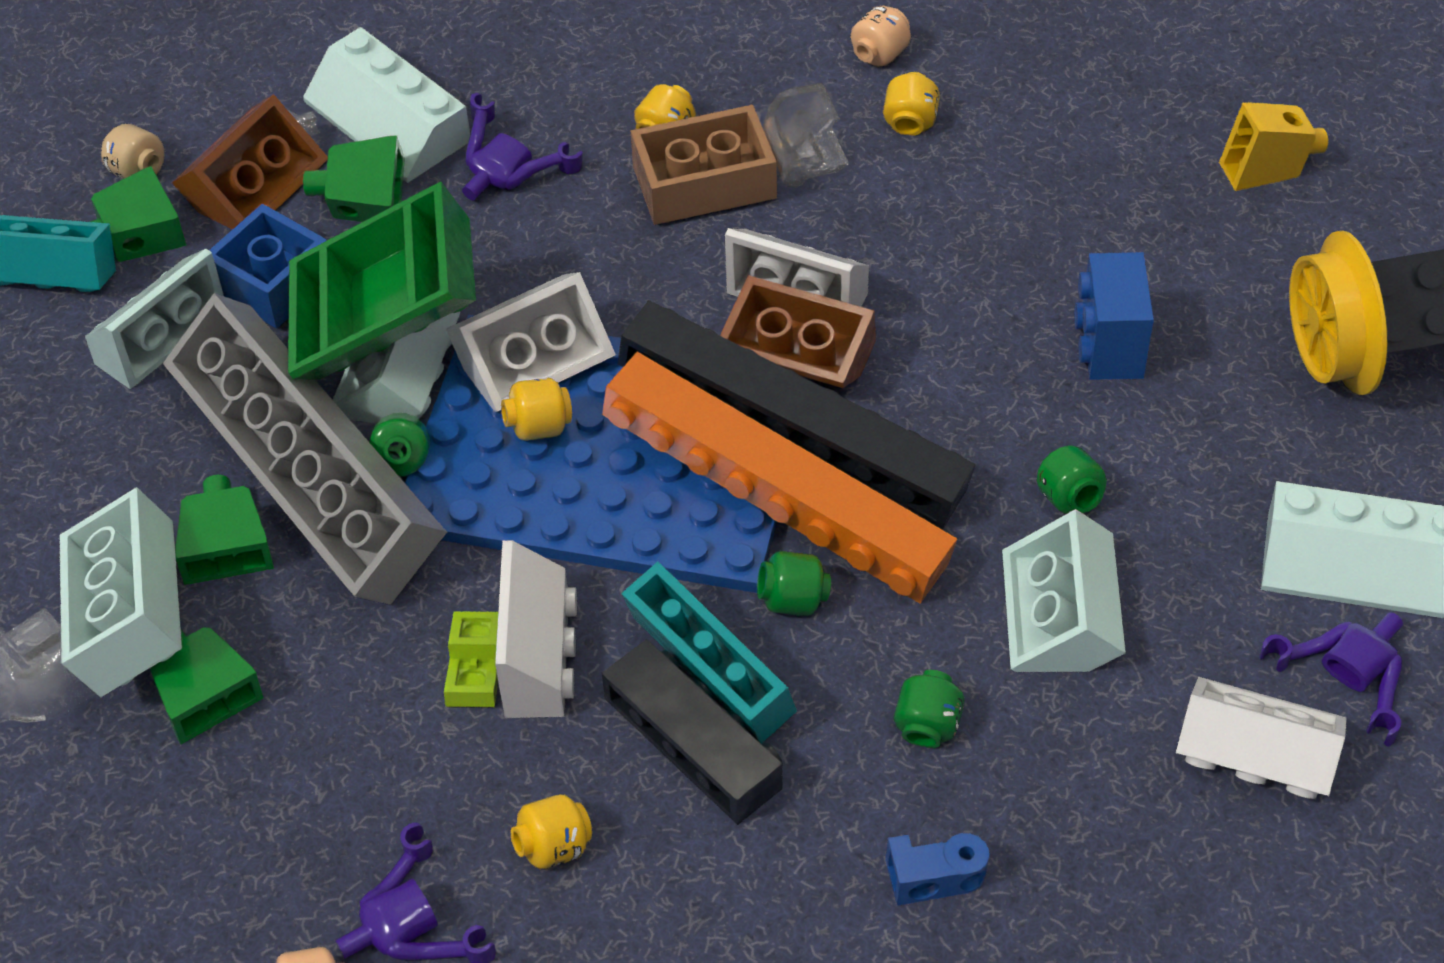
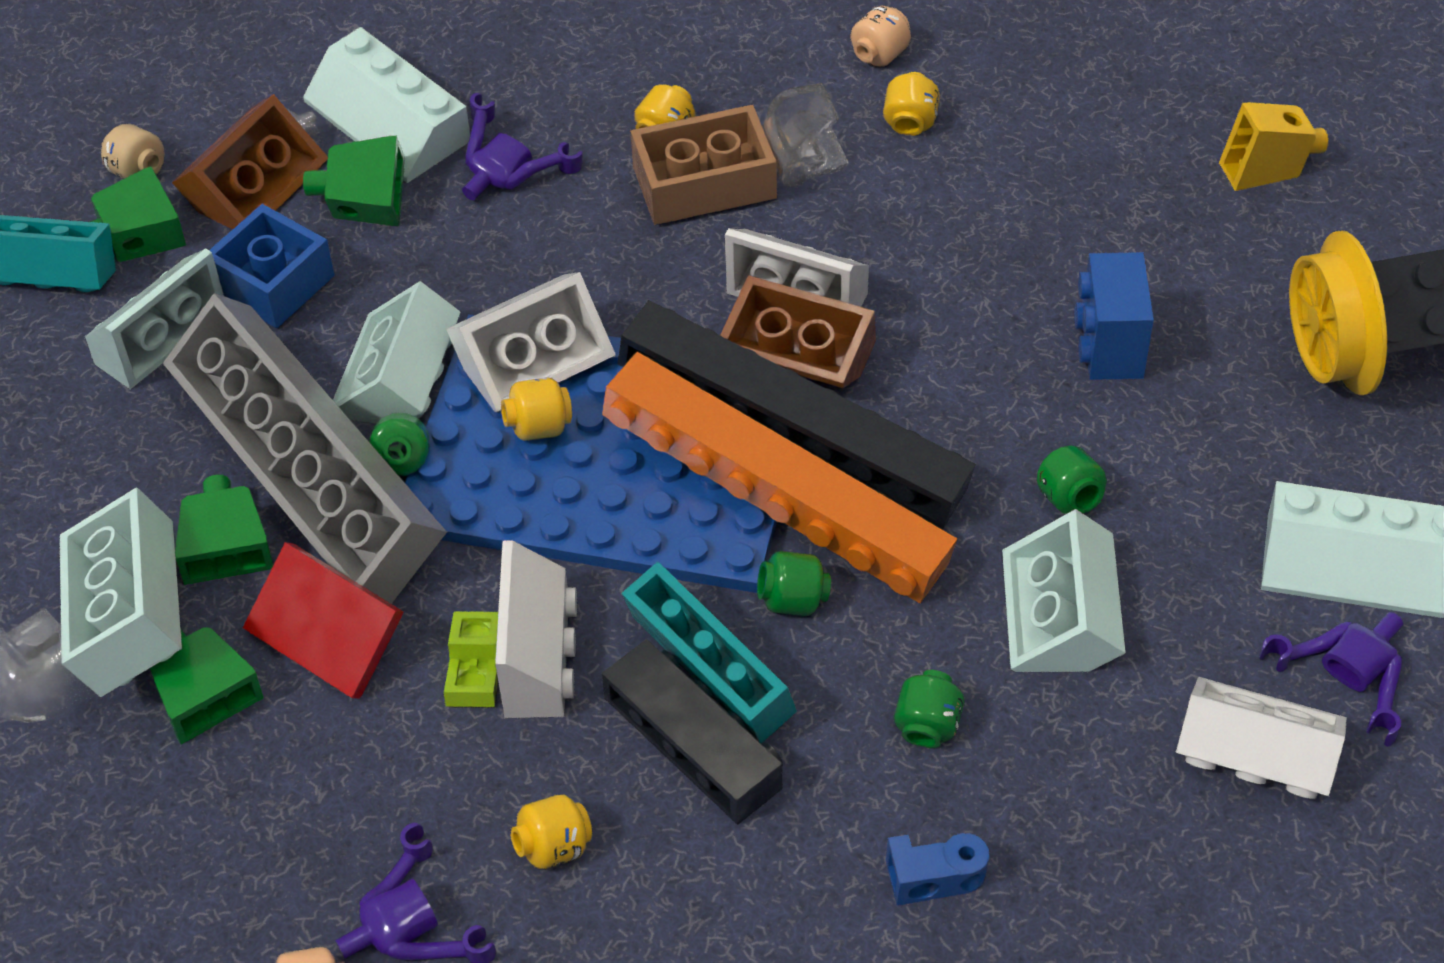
green slope [288,181,476,380] -> none
none -> red tile [243,542,404,699]

